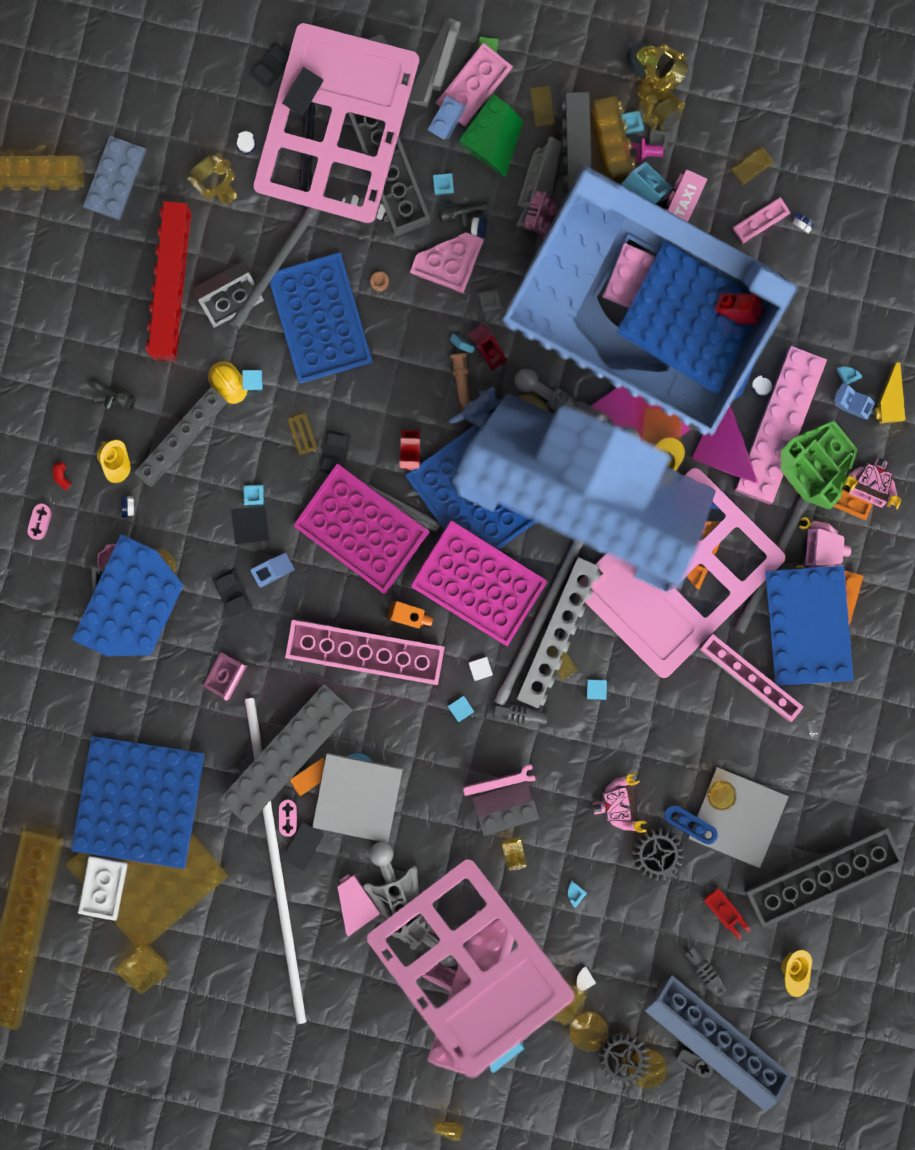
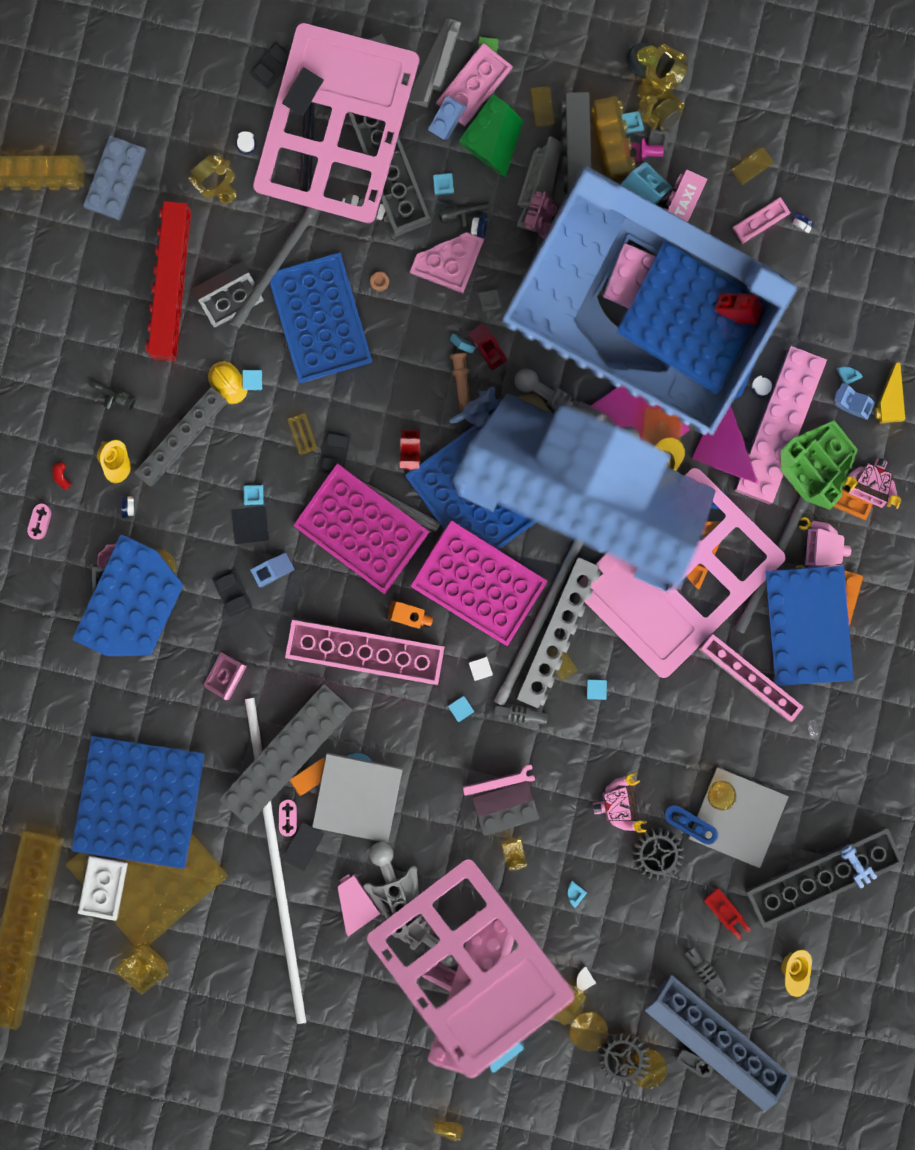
none -> light blue hinge [841,845,877,888]

